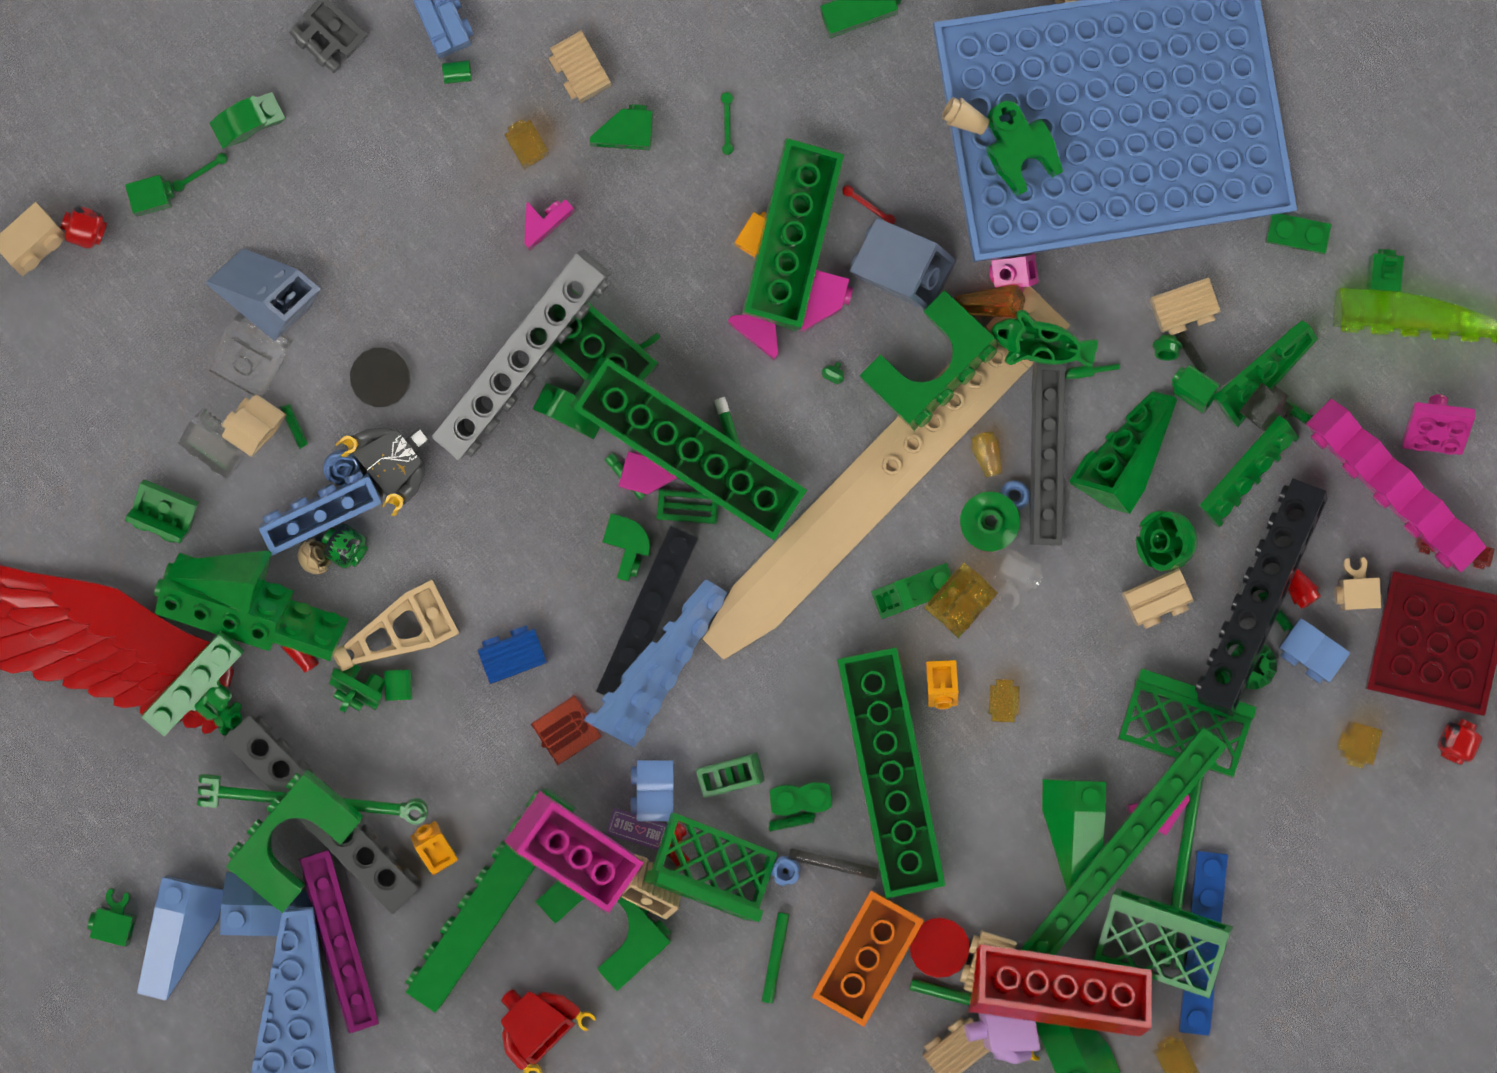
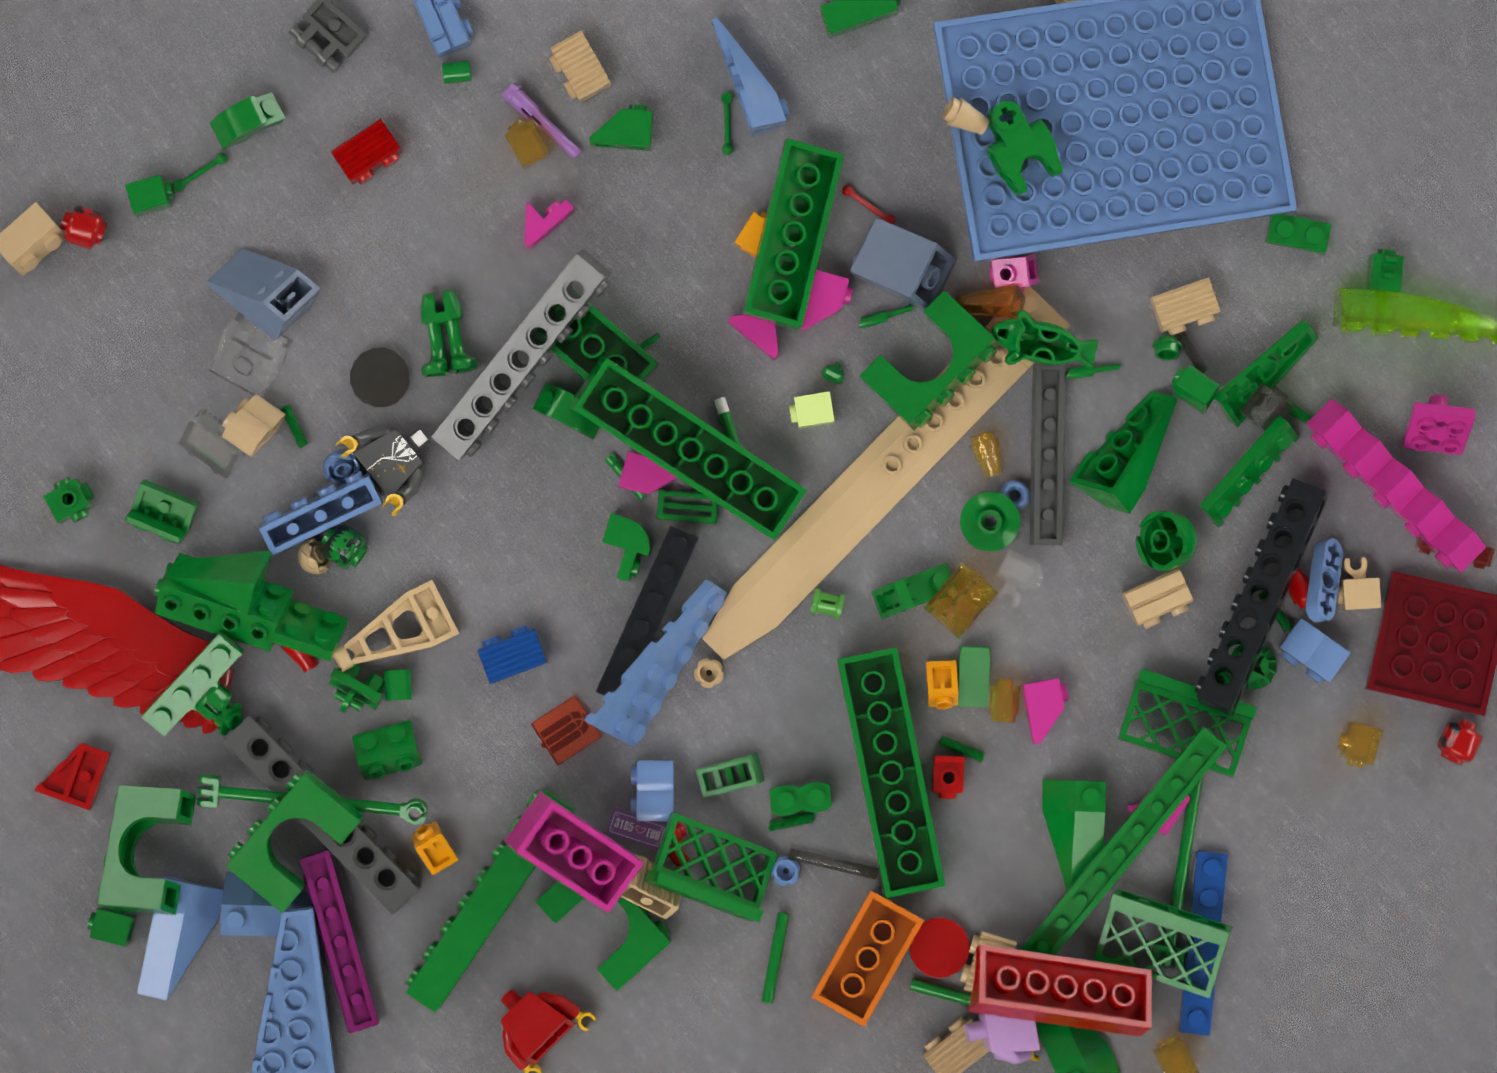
none -> red wing [35,743,111,810]
none -> green brick [43,477,95,524]
none -> green arch [98,785,196,915]
none -> red brick [330,118,403,185]
none -> green bracket [352,720,422,780]
none -> green piece [420,289,478,378]
none -> medium lavender pin [501,83,582,159]
none -> tan plate [694,658,724,688]
none -> medium blue wedge [712,18,790,137]
none -> yellowish green brick [789,391,835,429]
none -> bright green bush [810,588,845,620]
none -> green piece [858,305,913,328]
none -> red brick [932,755,965,799]
none -> green piece [939,735,984,763]
none -> green slope [958,646,990,707]
none -> dark pink slope [1021,678,1068,745]
none -> medium blue beam [1306,538,1343,623]

